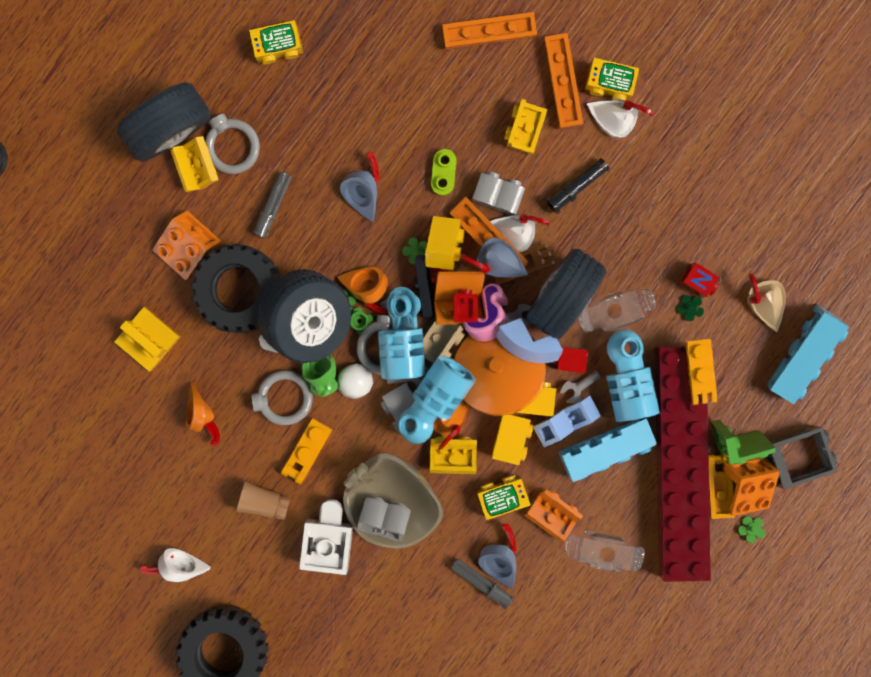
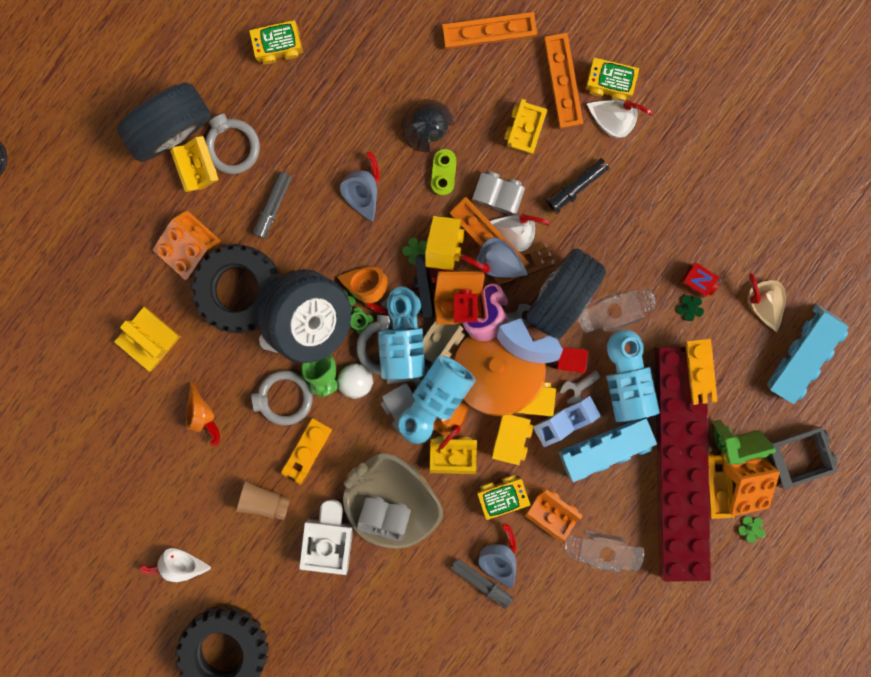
none -> black hair [402,99,454,152]

